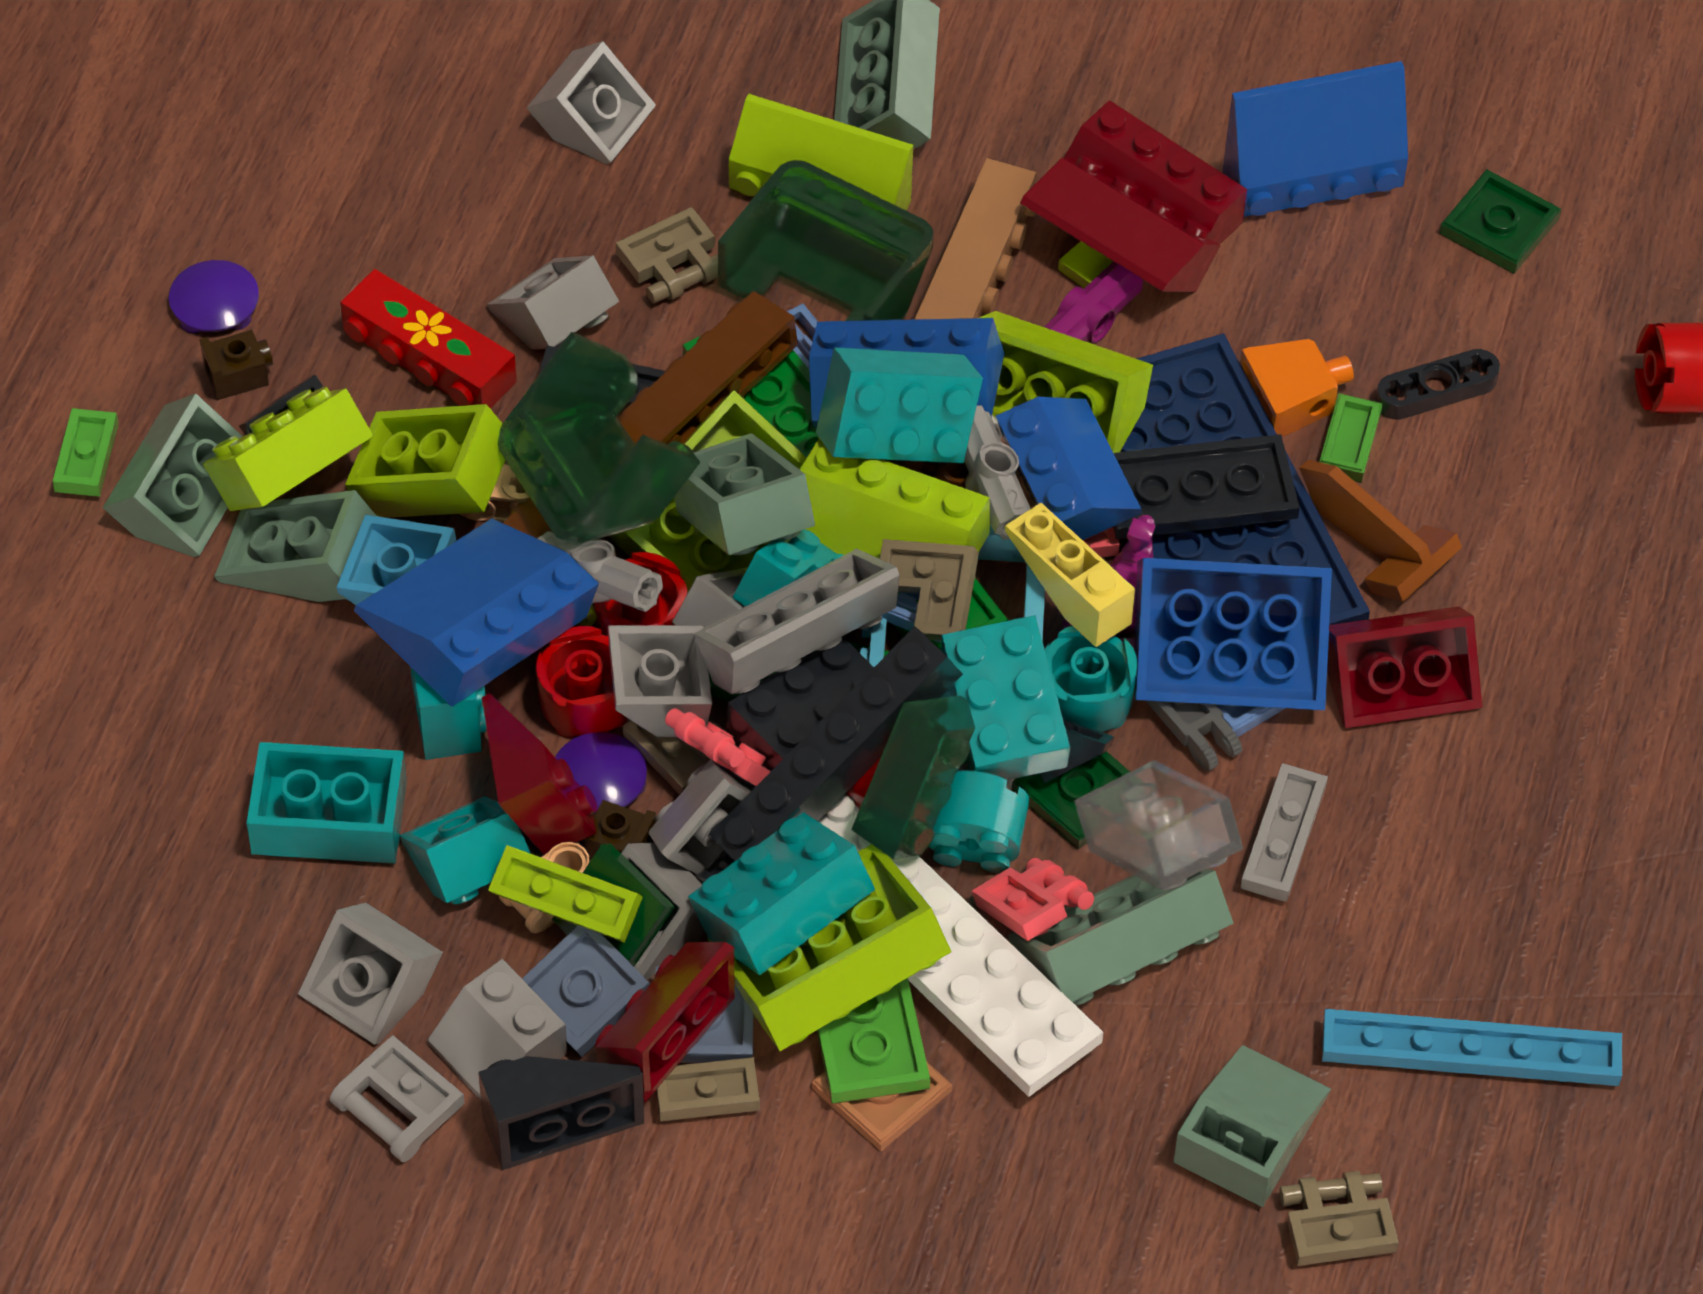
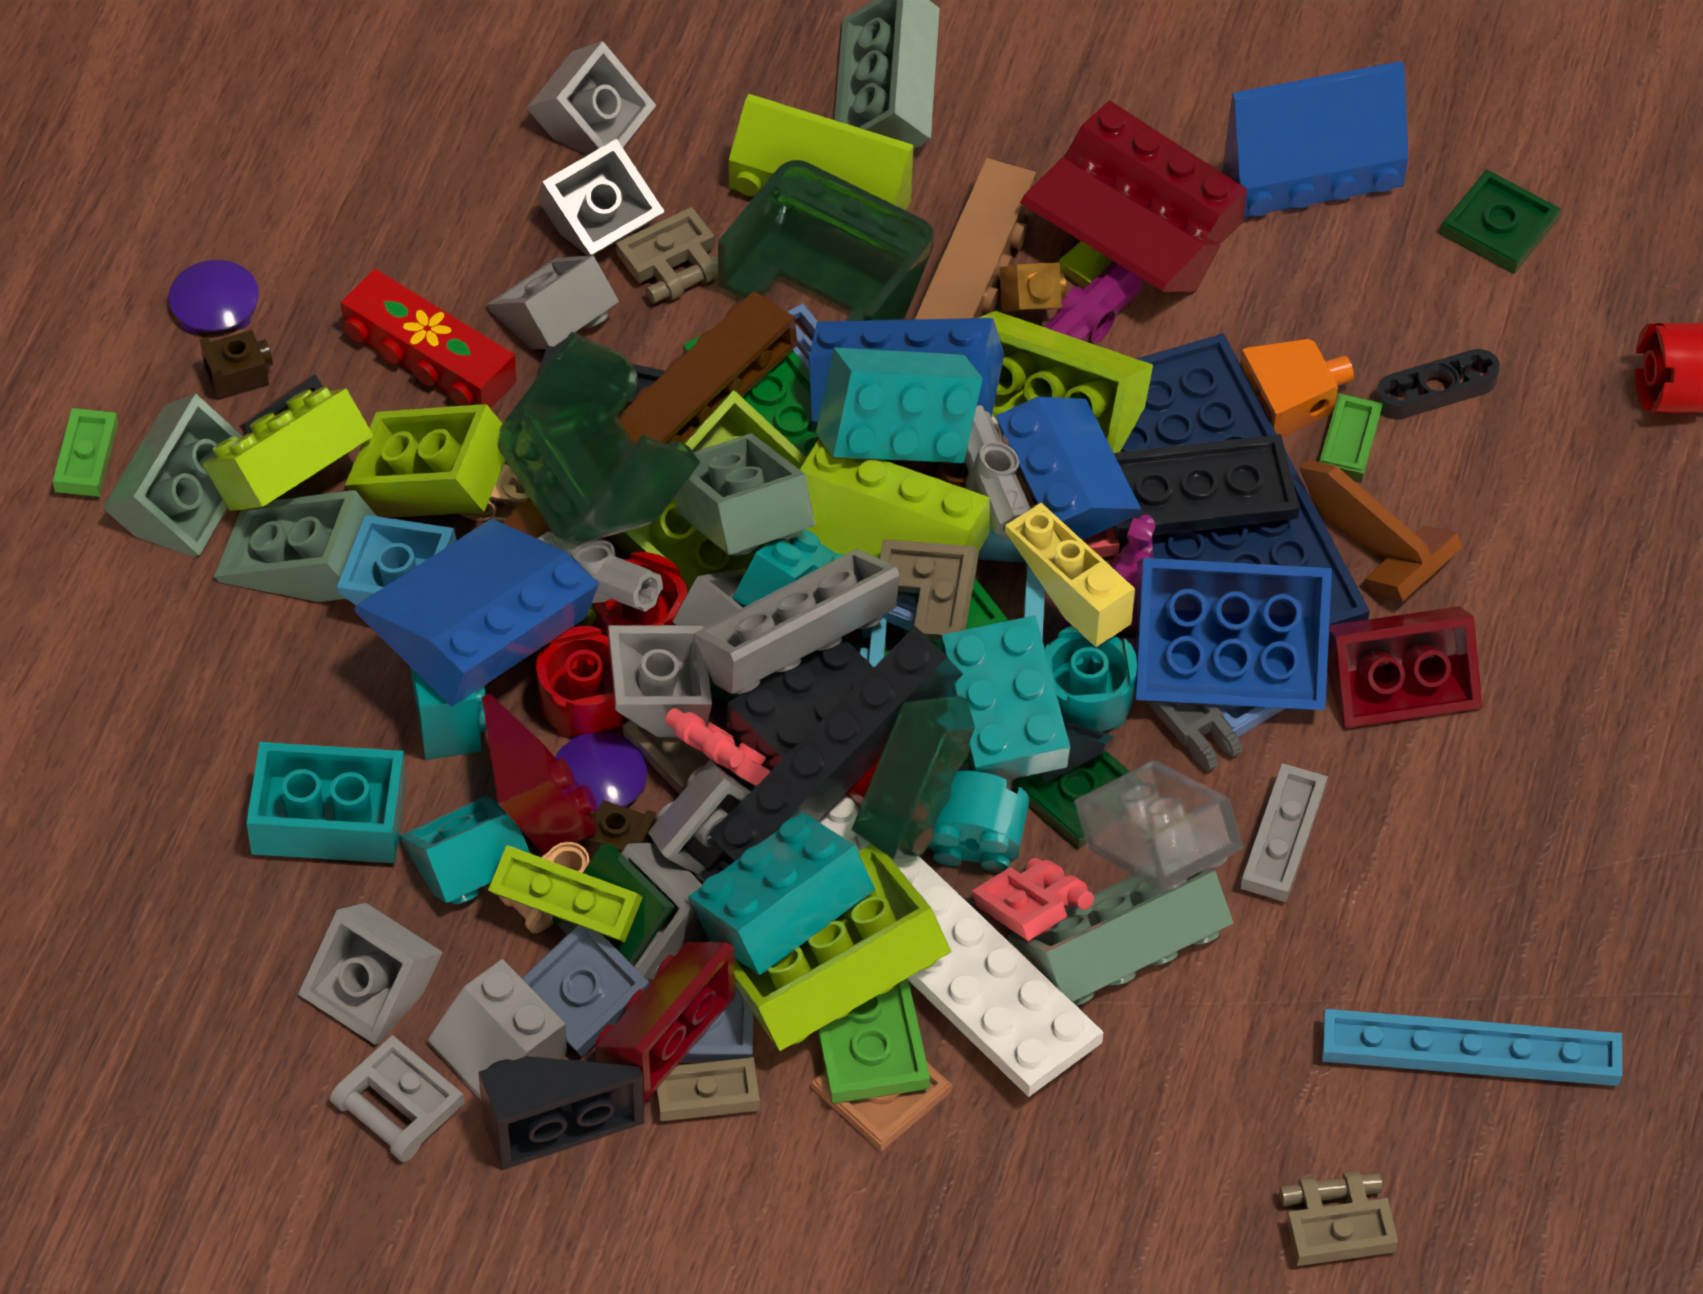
sand green slope [1173,1045,1331,1207] -> none
none -> light grey slope [536,139,665,256]
none -> pearl gold brick [1000,263,1066,312]

